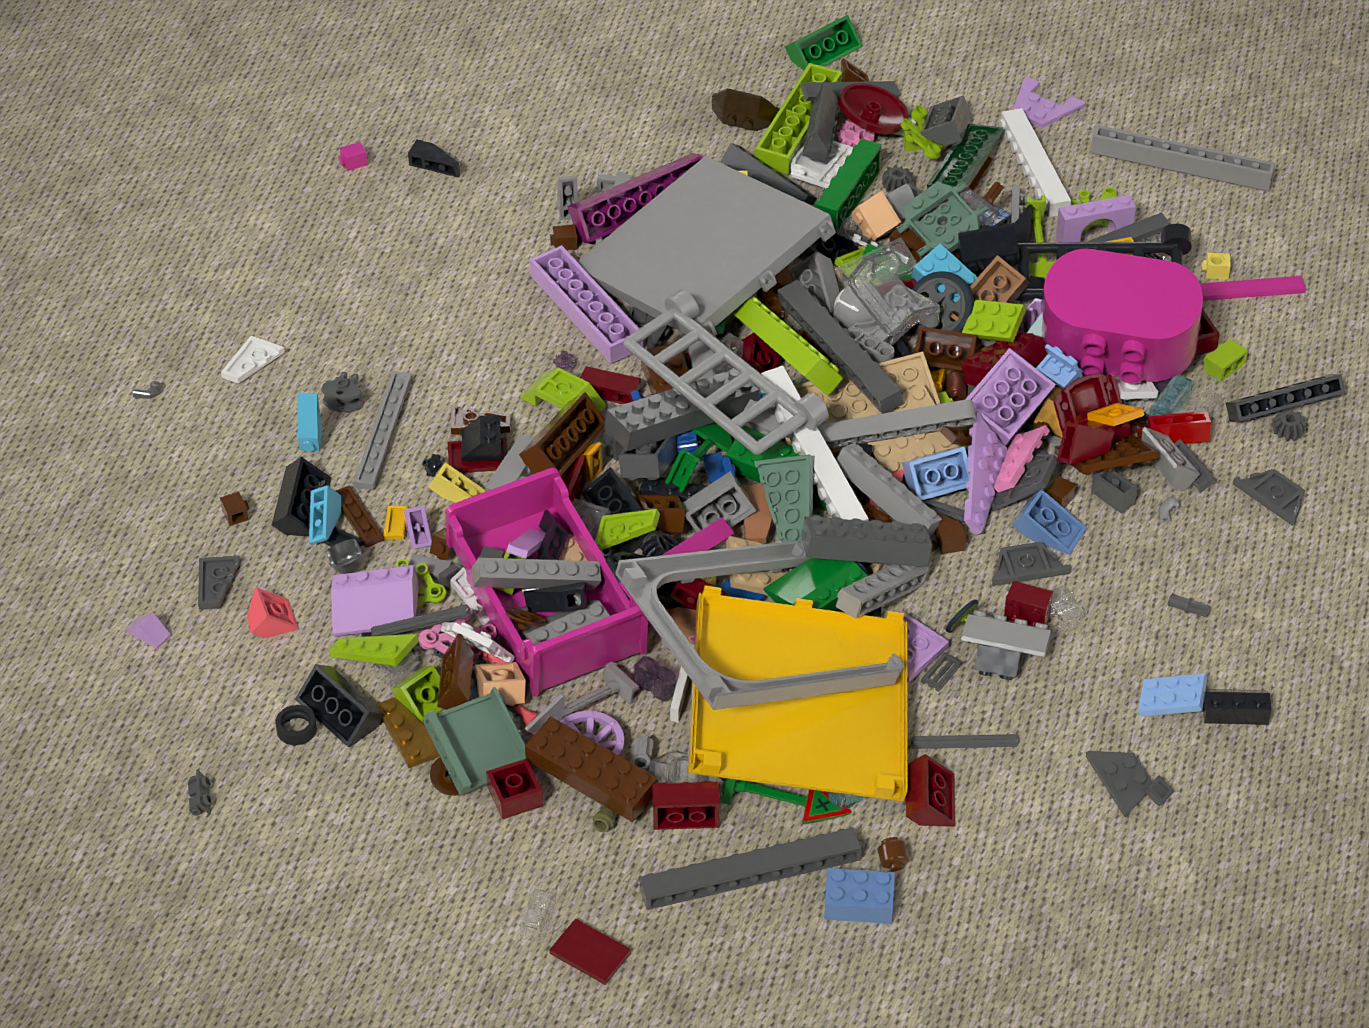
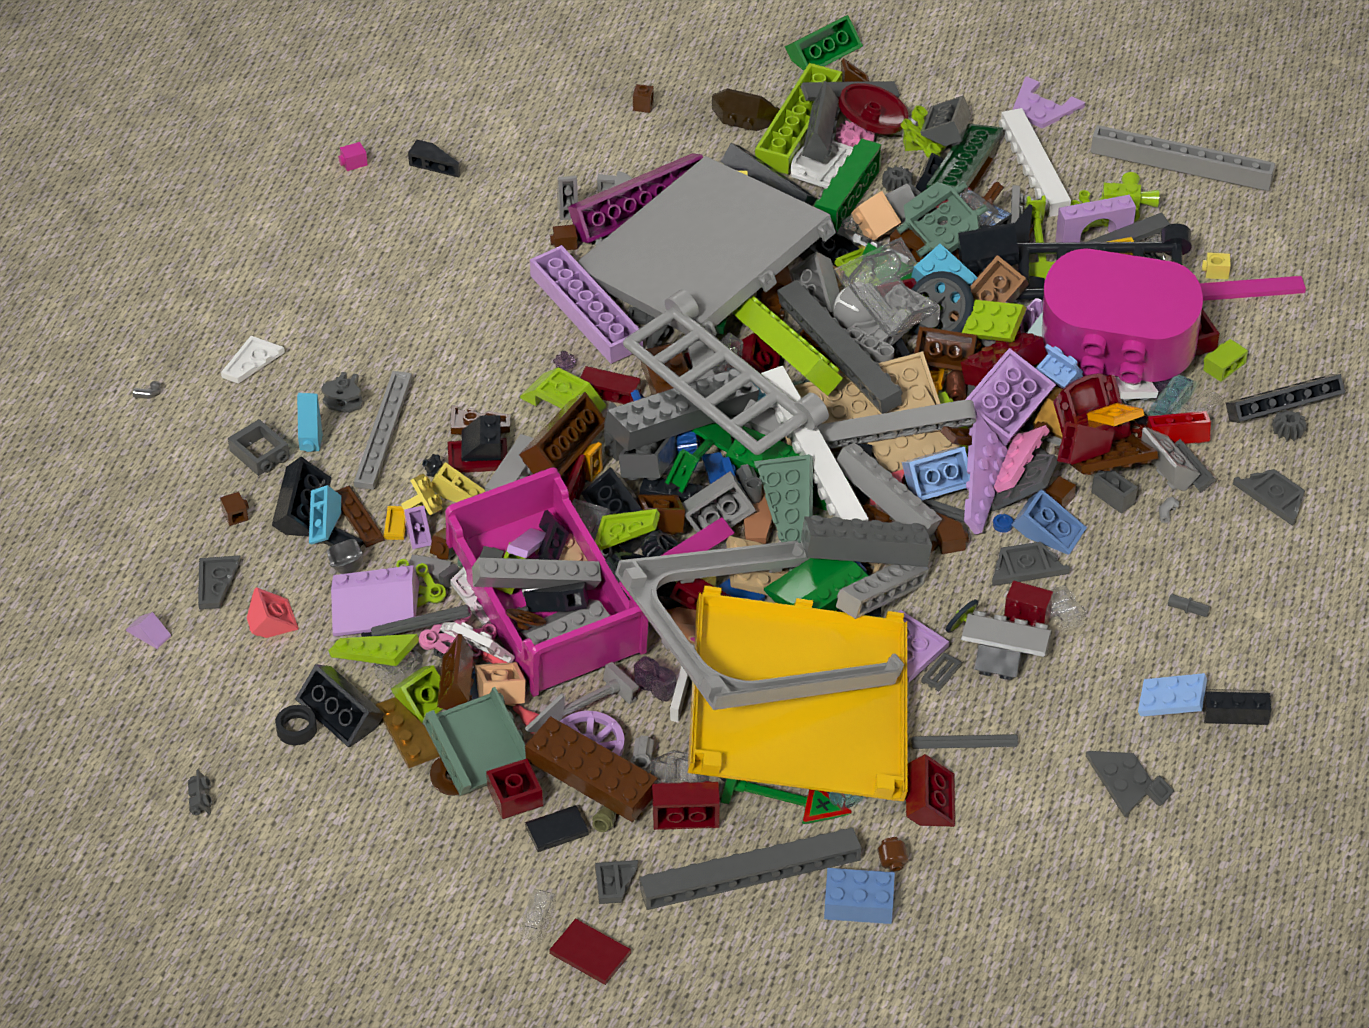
none -> dark grey window [228,419,290,476]
none -> light yellow bracket [401,474,443,515]
none -> black piece [525,805,589,852]
none -> dark grey wing [595,860,638,904]
none -> reddish brown brick [633,84,654,113]
none -> dark grey piece [736,464,762,504]
none -> black brick [915,153,944,193]
none -> blue tile [993,514,1013,533]
none -> lime brick [1103,172,1159,222]

